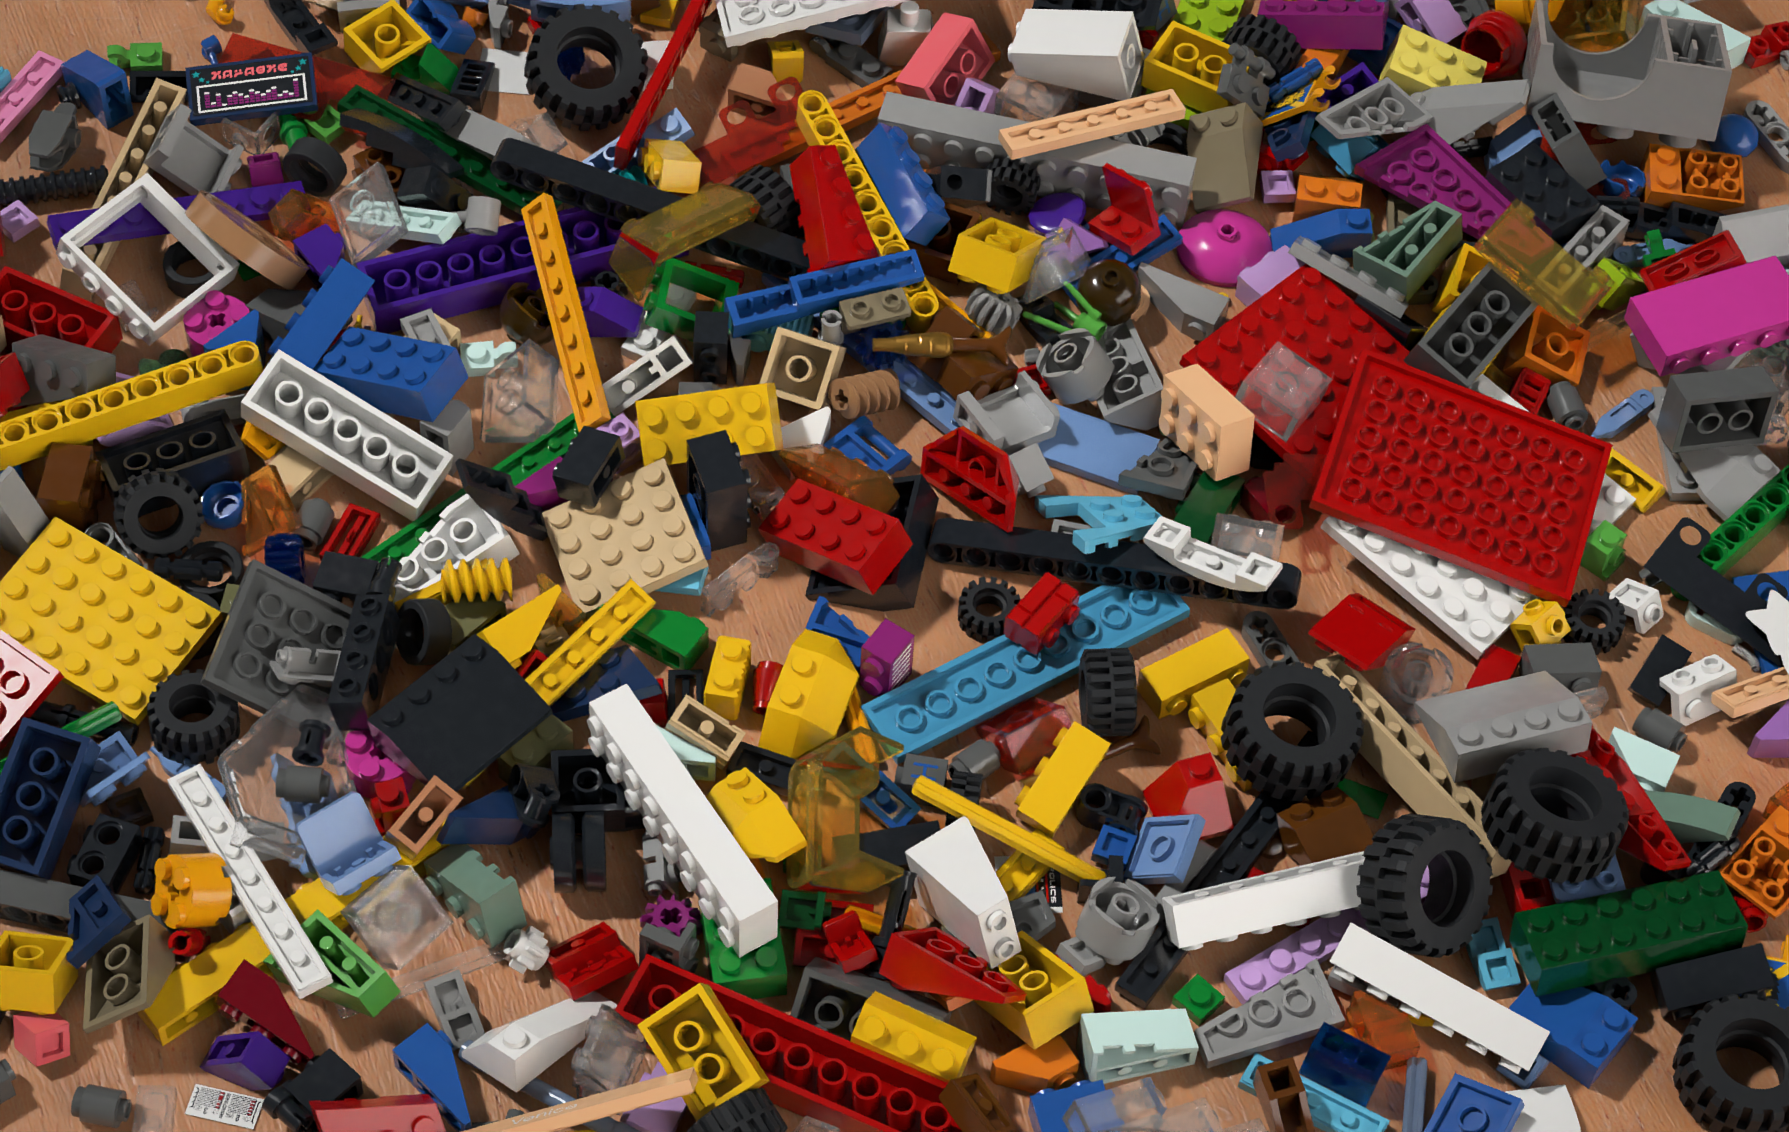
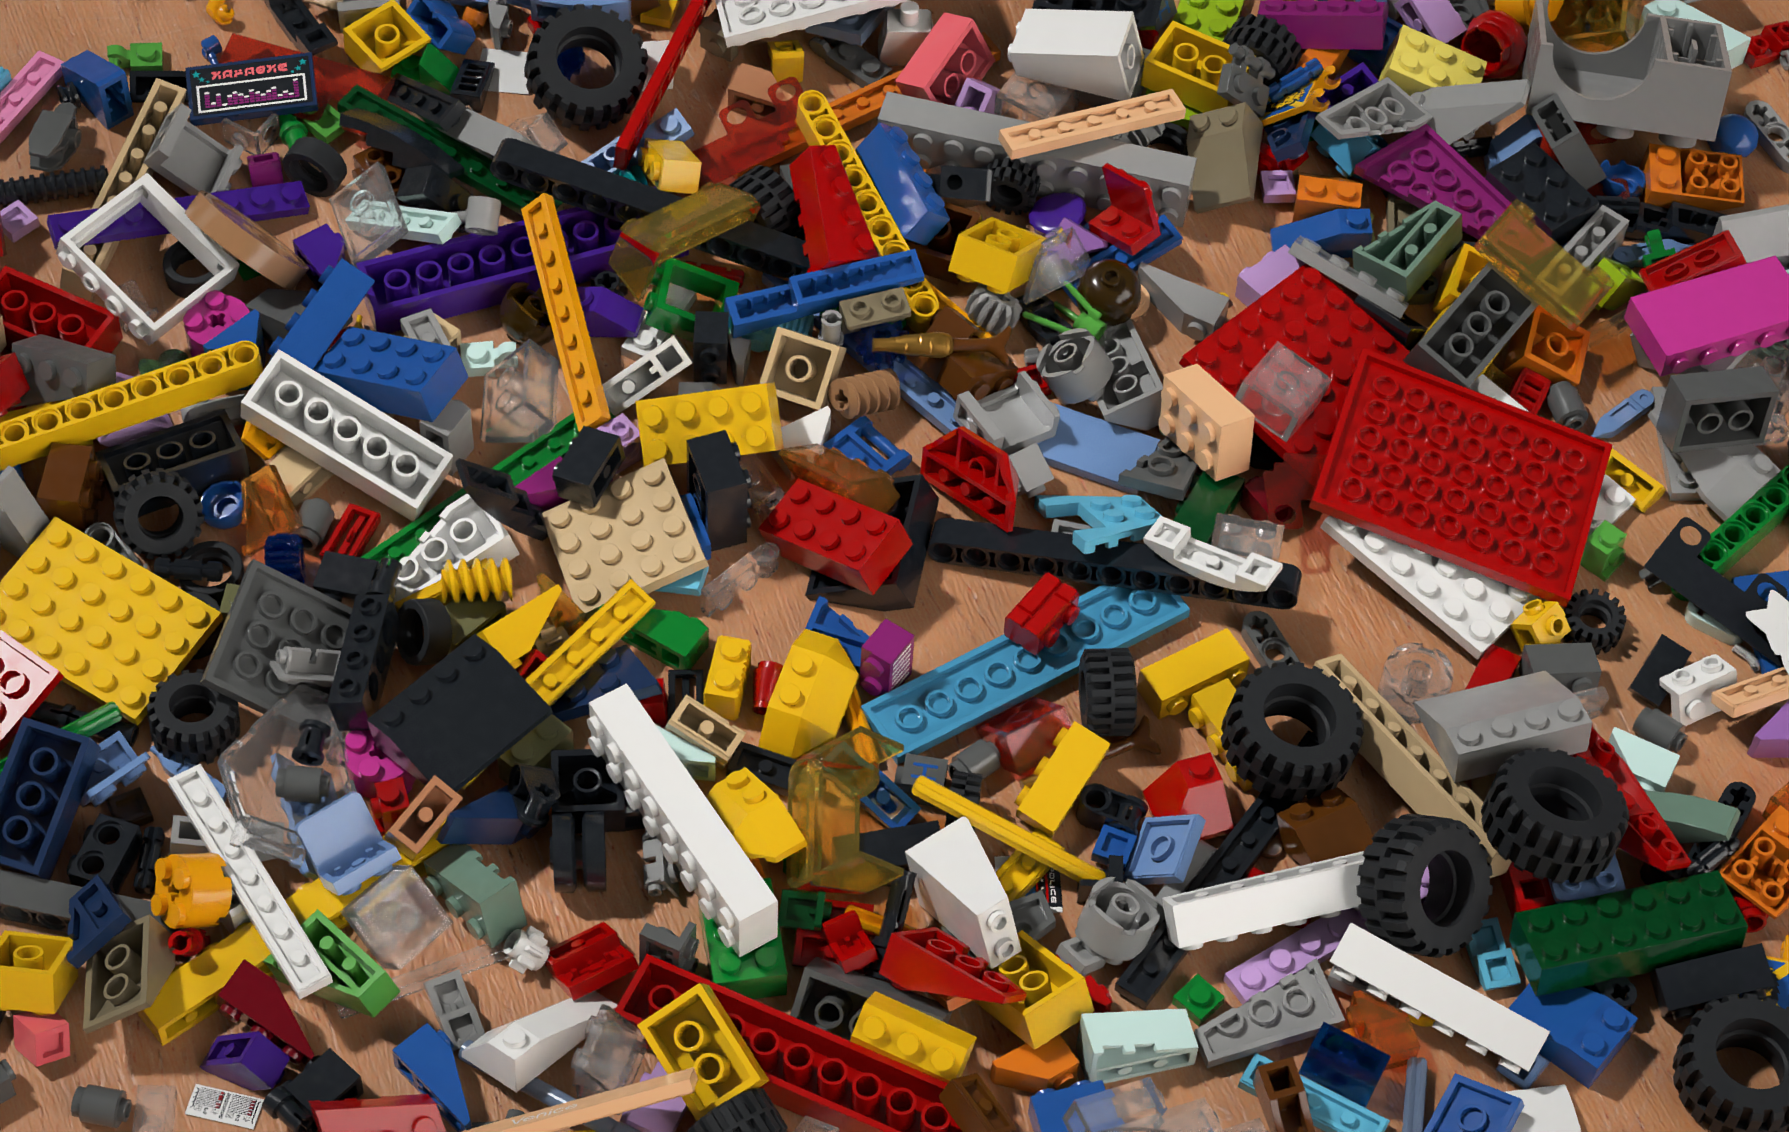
clear orange slope [268,189,349,243] -> none
magenta gear [640,893,702,939] -> none
black tyre [958,577,1021,642] -> none
dark pink dish [1176,209,1272,287] -> none
red slope [1308,593,1416,672] -> none
green sticker [1336,778,1388,819] -> none
white bracket [1609,578,1664,634] -> none

